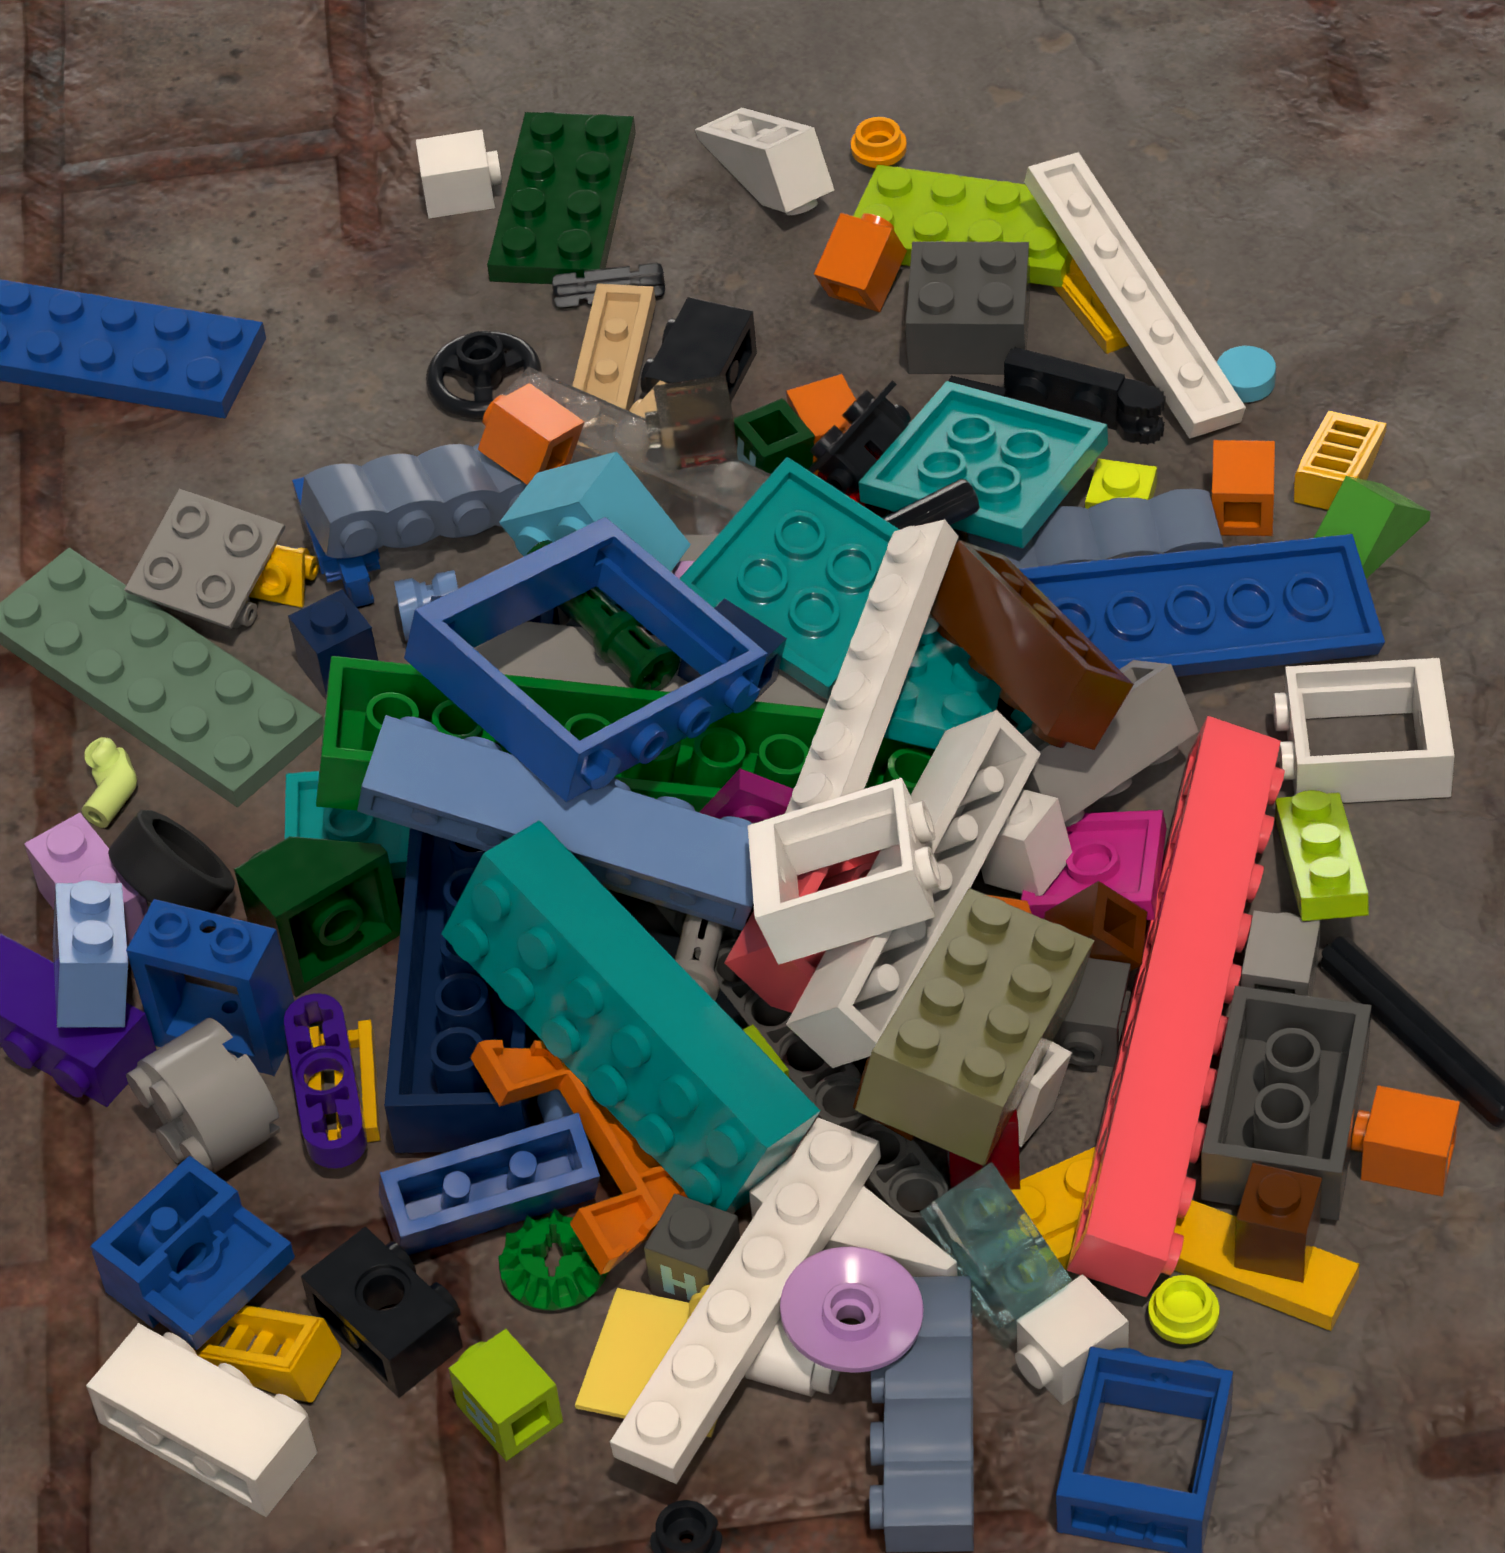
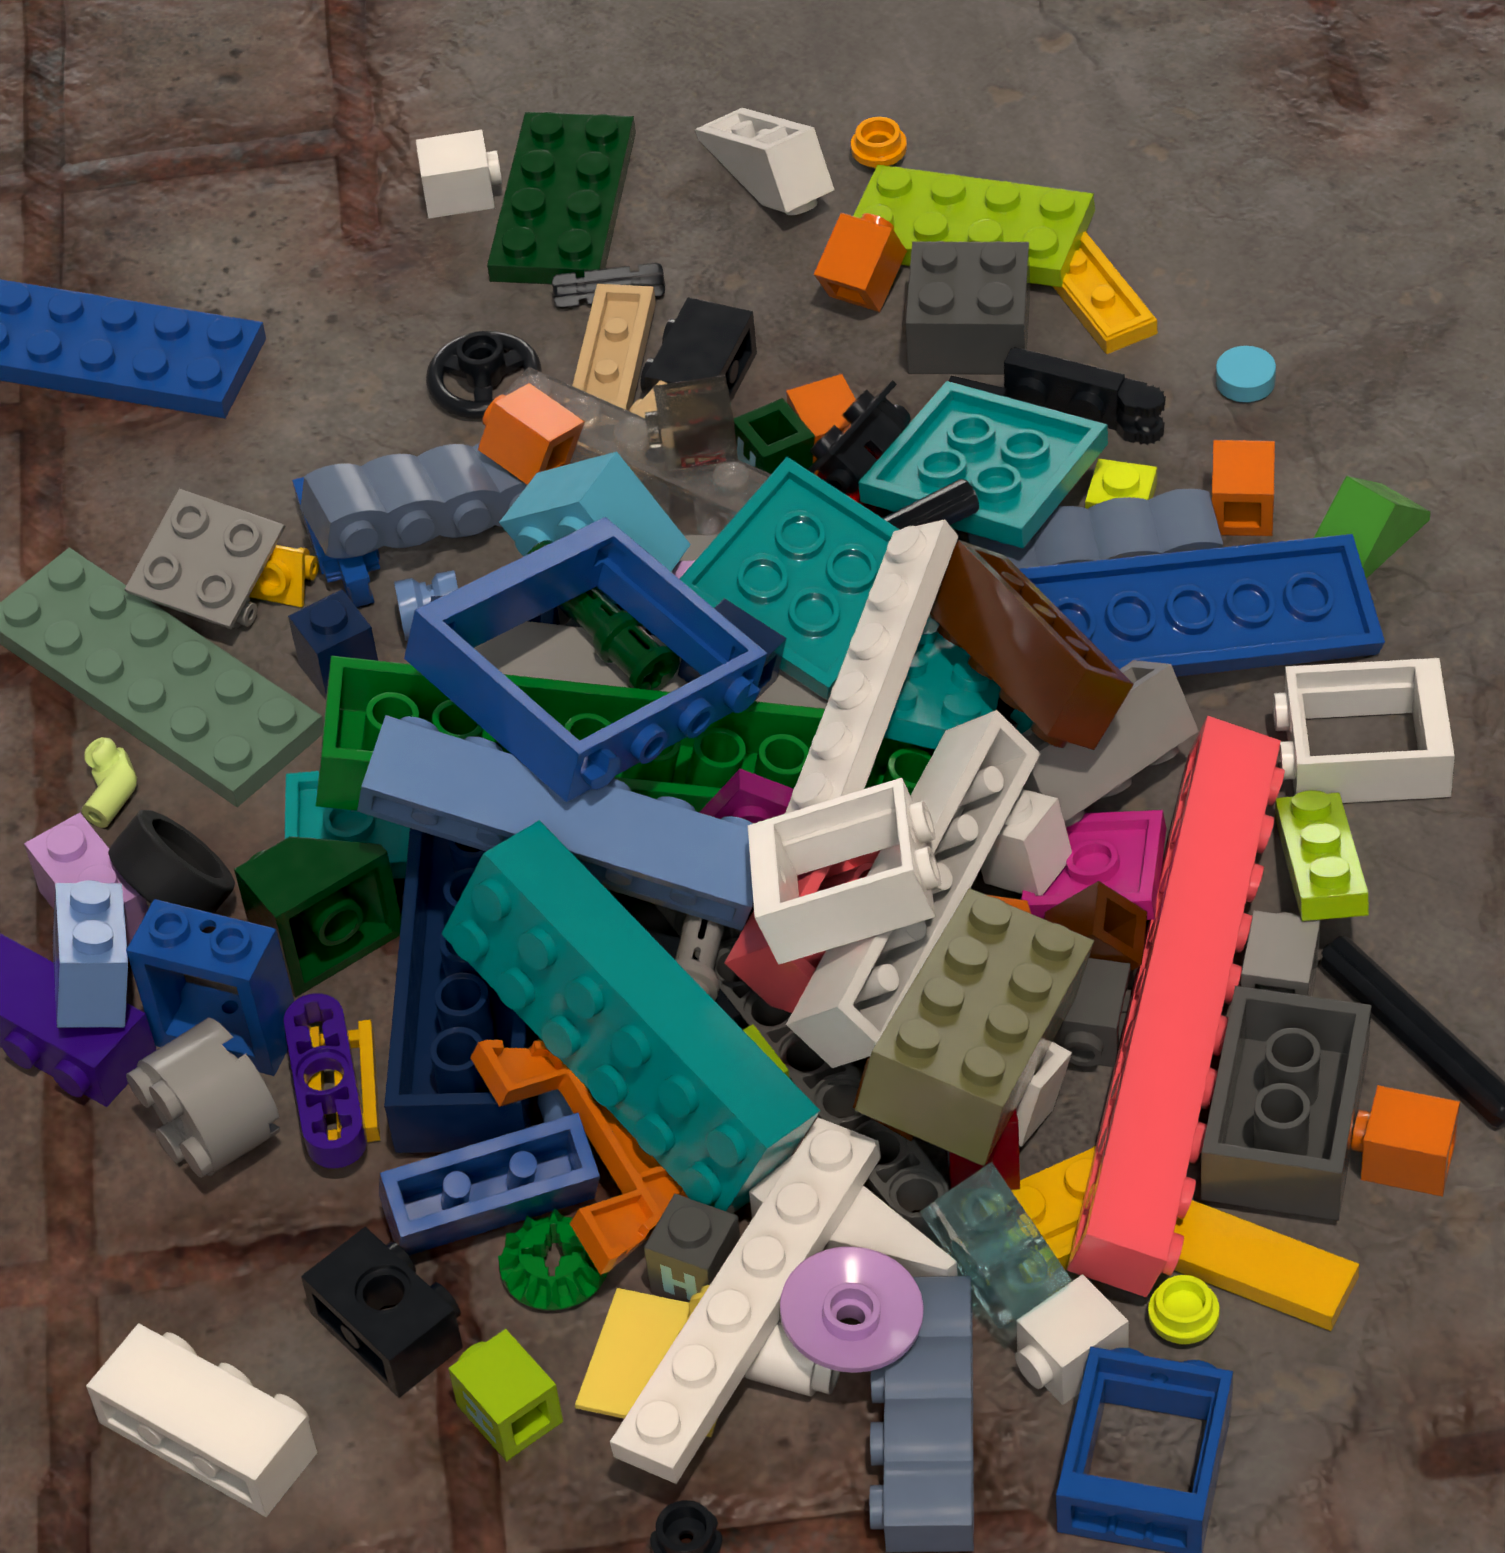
blue brick [90,1155,295,1351] -> none
yellow slope [193,1305,341,1403] -> none
white plate [1024,152,1246,439] -> none
reddish brown brick [1234,1163,1322,1283] -> none
yellow slope [1294,411,1387,510] -> none

